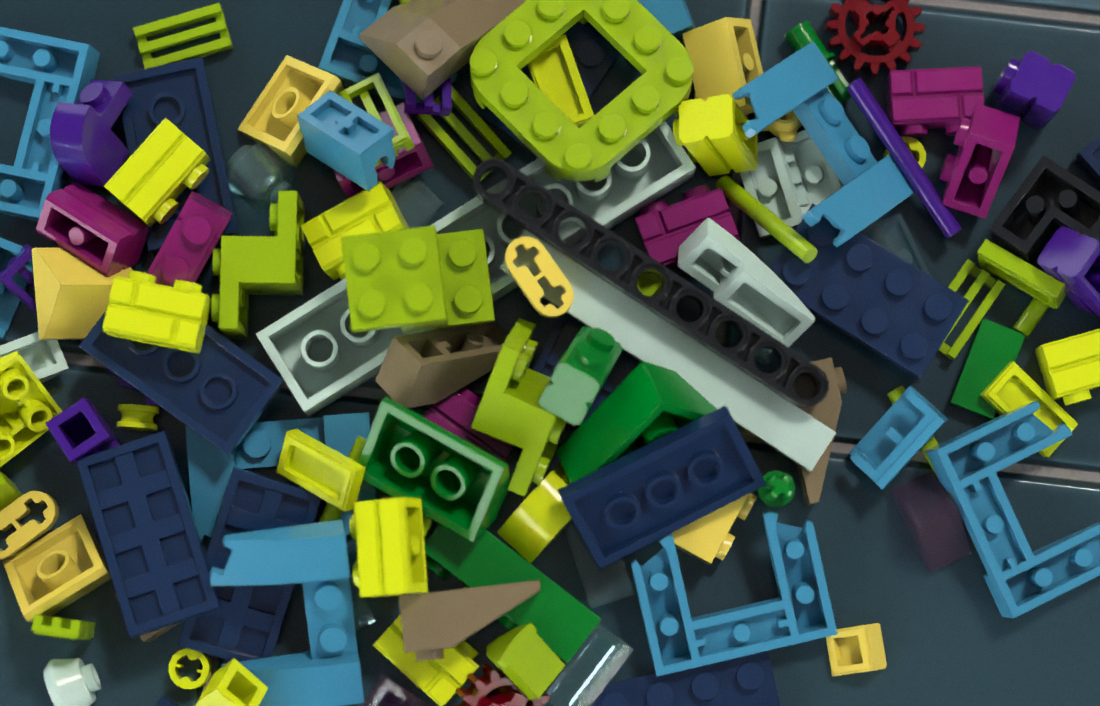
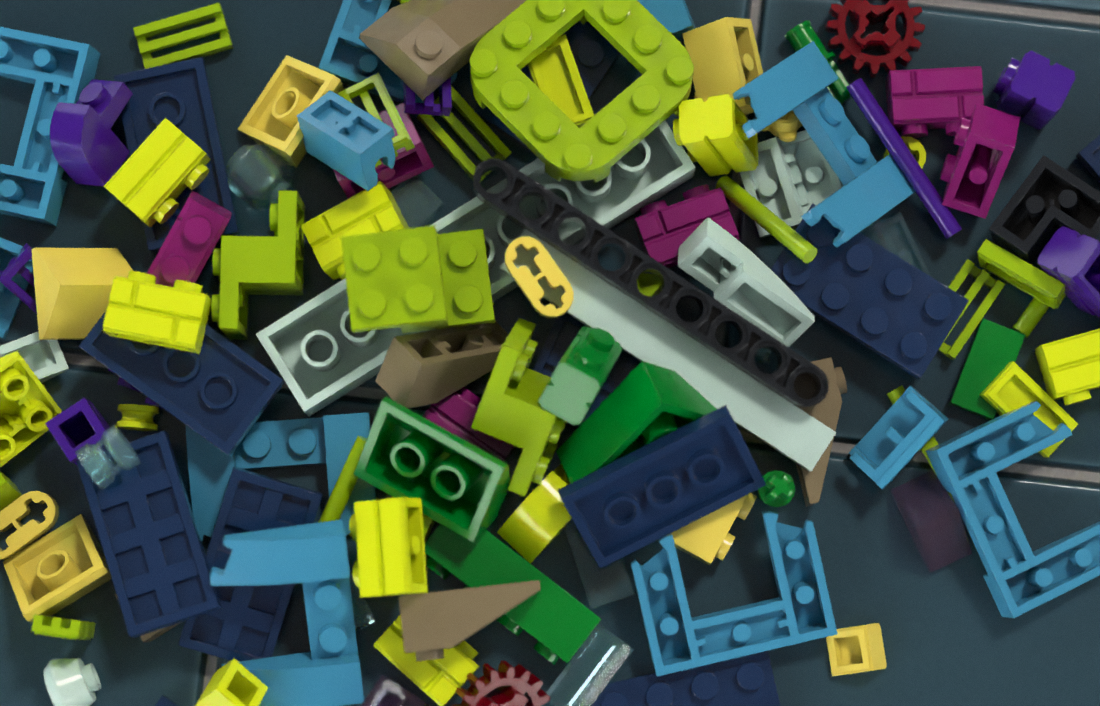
magenta brick [36,182,149,277] -> none
neon yellow bush [168,648,212,689] -> none
neon yellow tile [276,429,366,512] -> none
lime tile [486,622,566,701] -> none
none -> clear light blue wheel [75,425,141,490]

